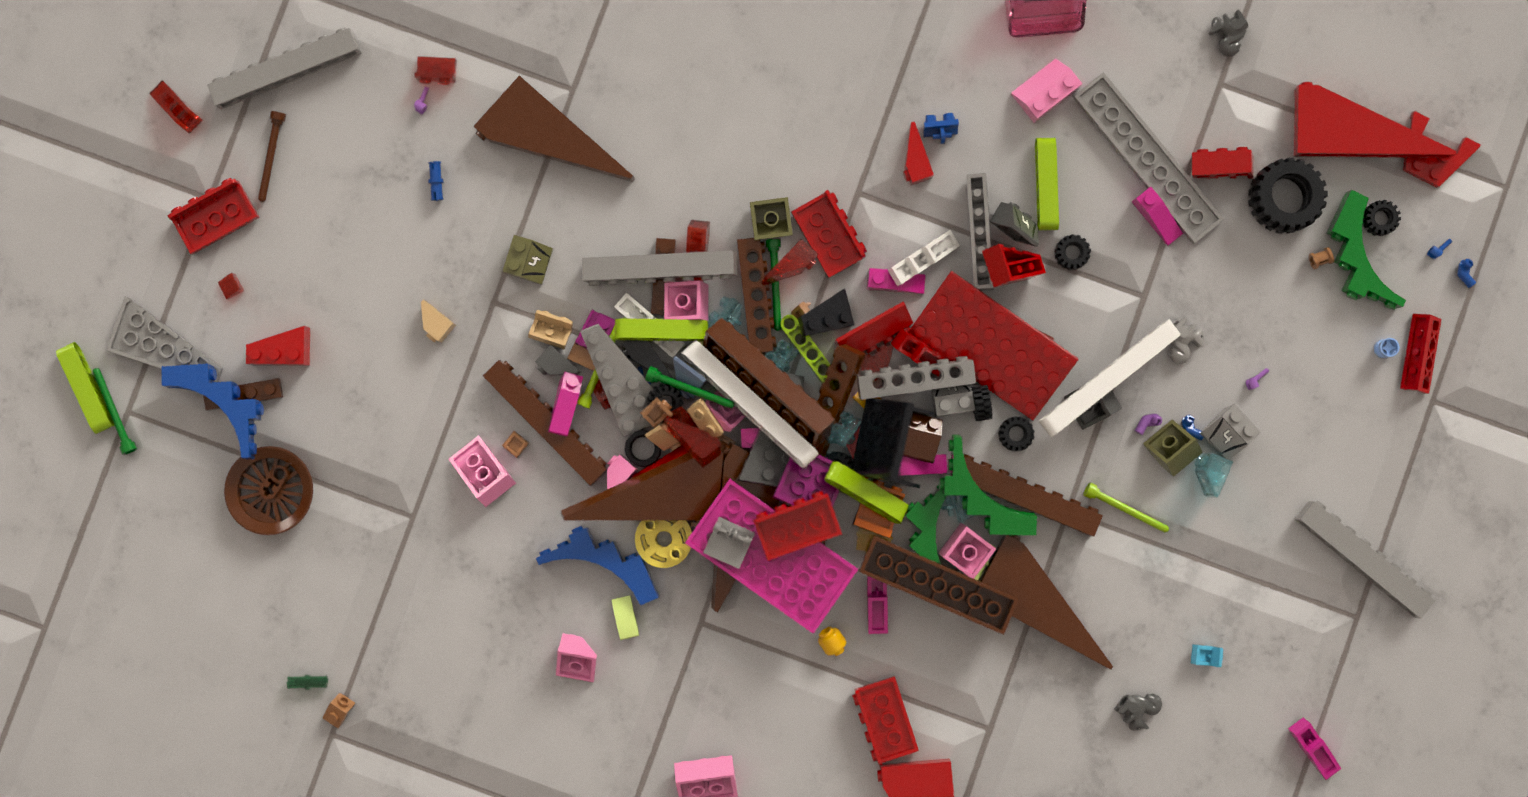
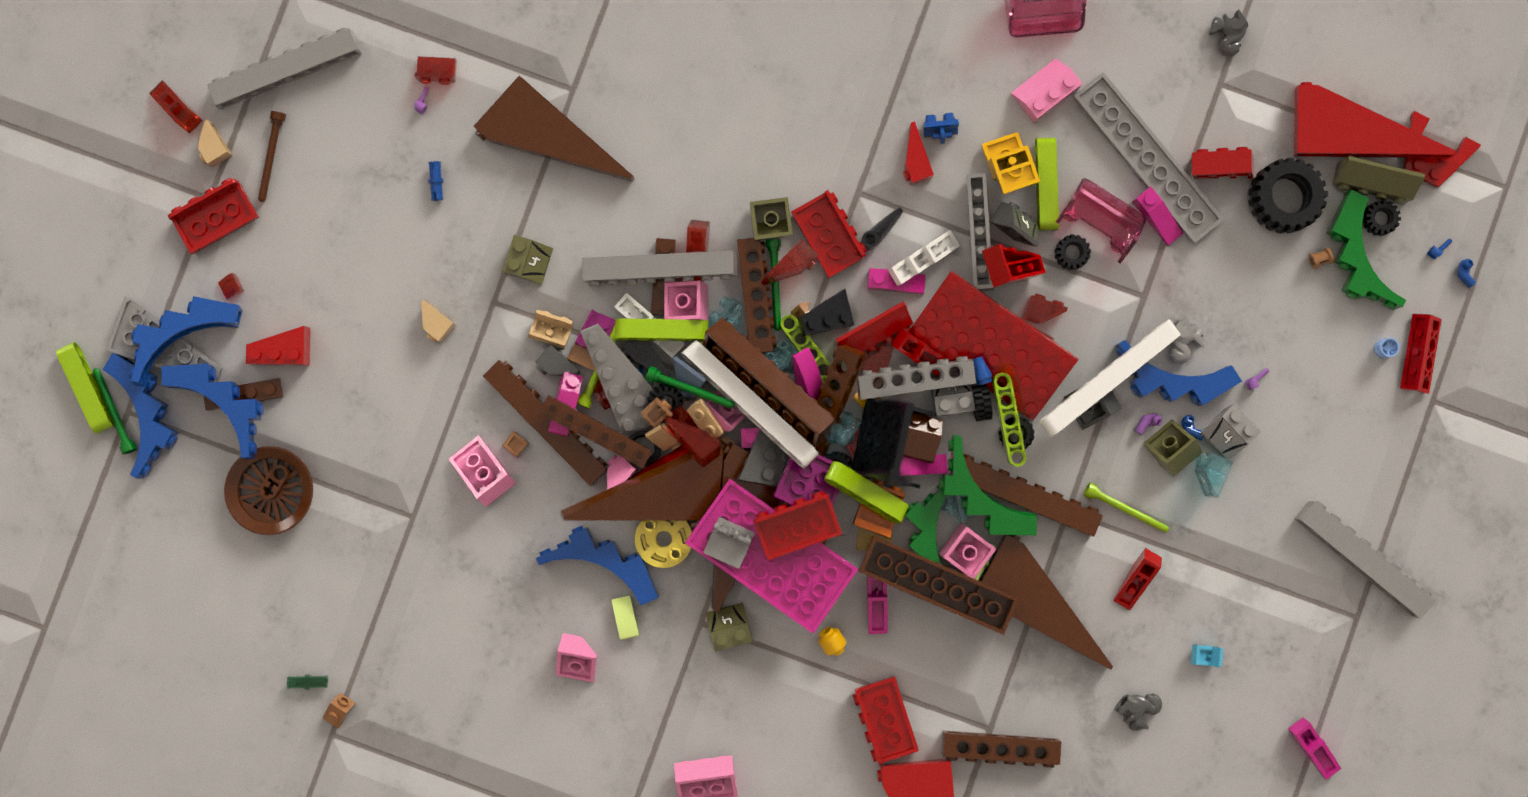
none -> blue arch [103,353,179,479]
none -> blue arch [129,296,243,387]
none -> tan slope [197,120,232,167]
none -> reddish brown brick [539,394,652,468]
none -> olive slope [706,602,753,652]
none -> dark pink slope [792,347,823,400]
none -> black piece [861,208,903,250]
none -> reddish brown brick [941,730,1061,768]
none -> blue cone [972,356,993,386]
none -> yellow bracket [981,132,1040,195]
none -> lime beam [992,373,1026,467]
none -> clear red slope [1022,294,1068,325]
none -> clear pink windscreen [1056,178,1146,264]
none -> red slope [1113,548,1162,610]
none -> blue arch [1115,340,1242,406]
none -> olive slope [1332,156,1425,205]

